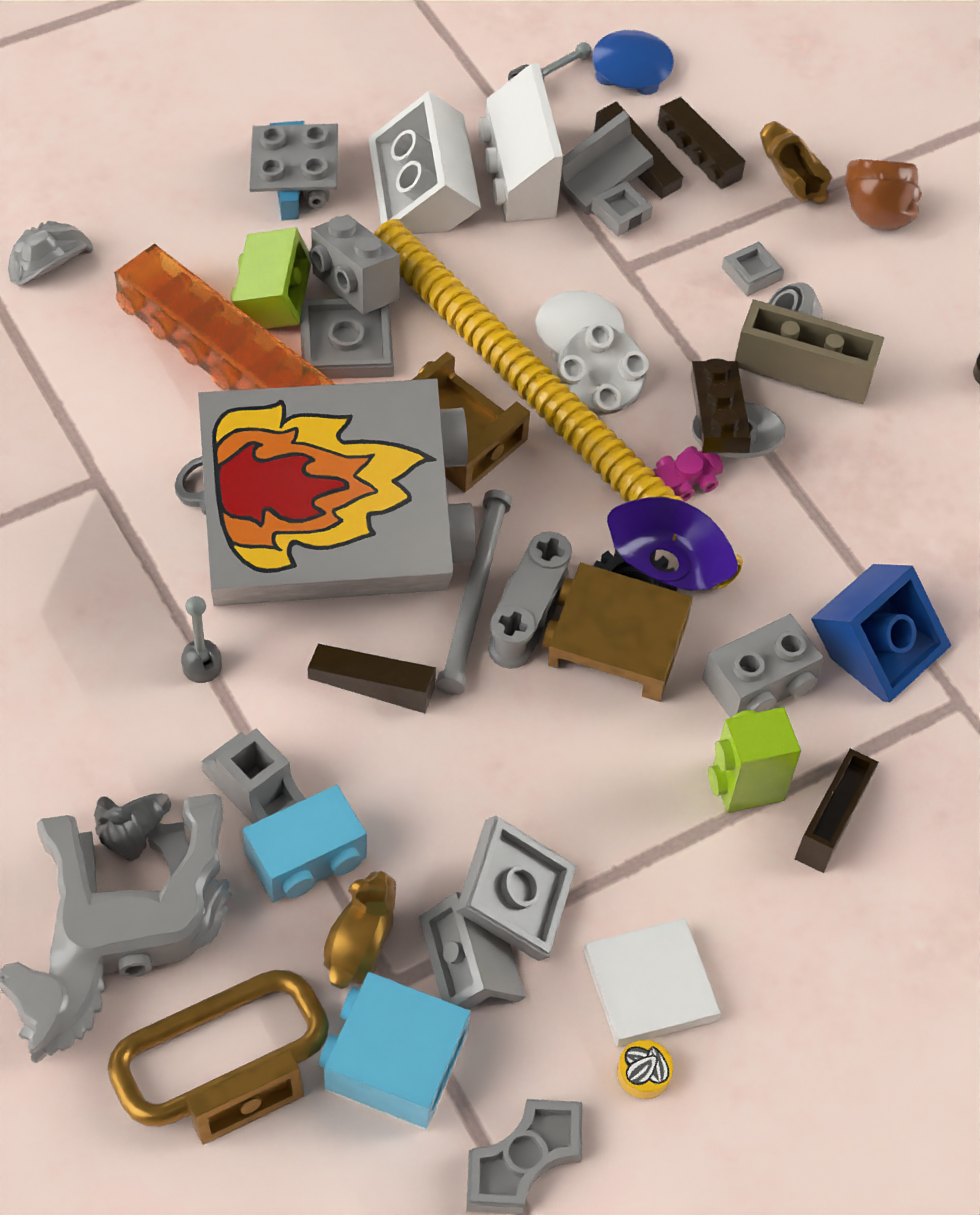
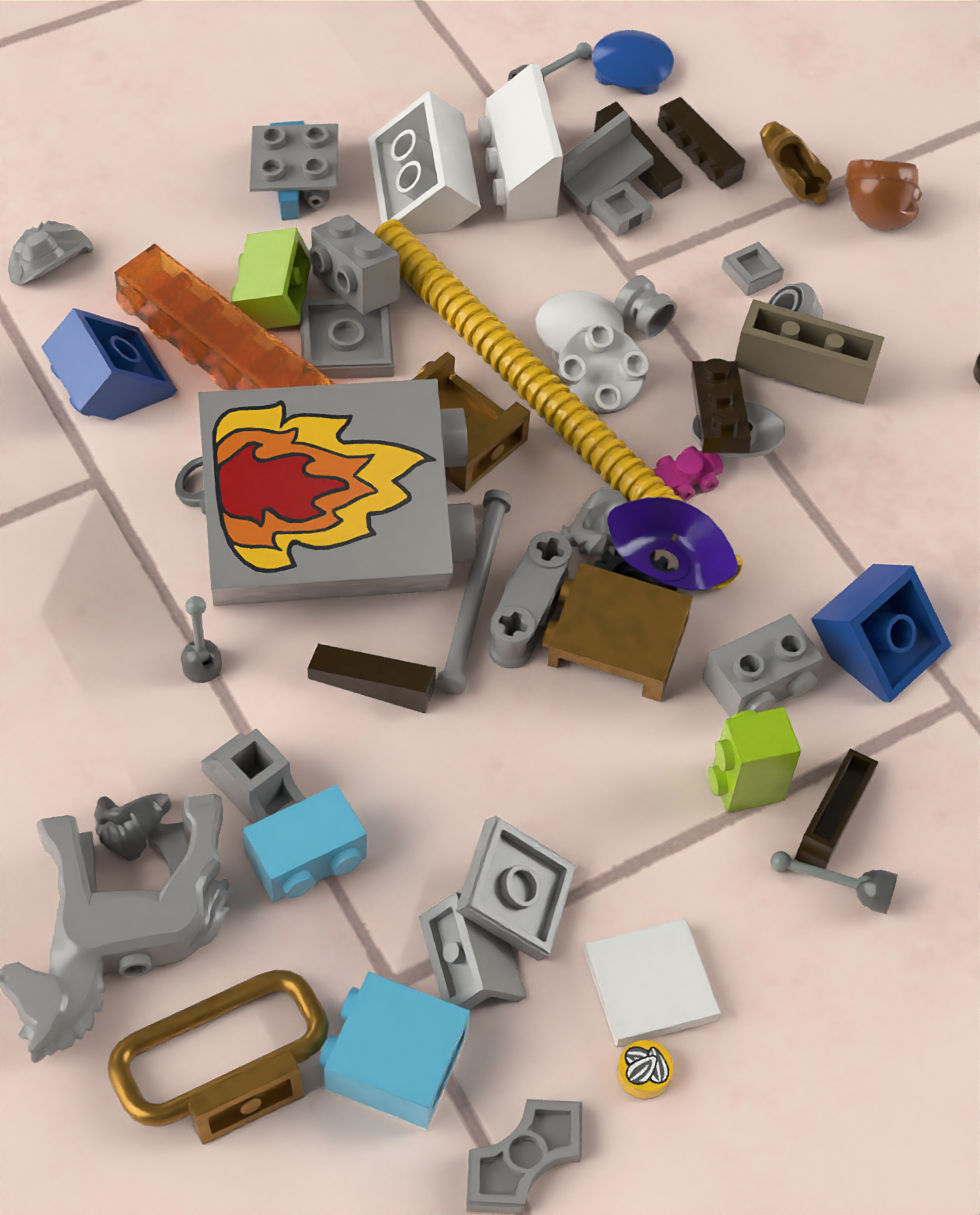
pearl gold animal [323,871,396,989] -> none
none -> blue slope [41,308,177,420]
none -> light grey hat [560,487,629,557]
none -> light grey wheel [614,275,677,337]
none -> hinge [771,851,898,915]

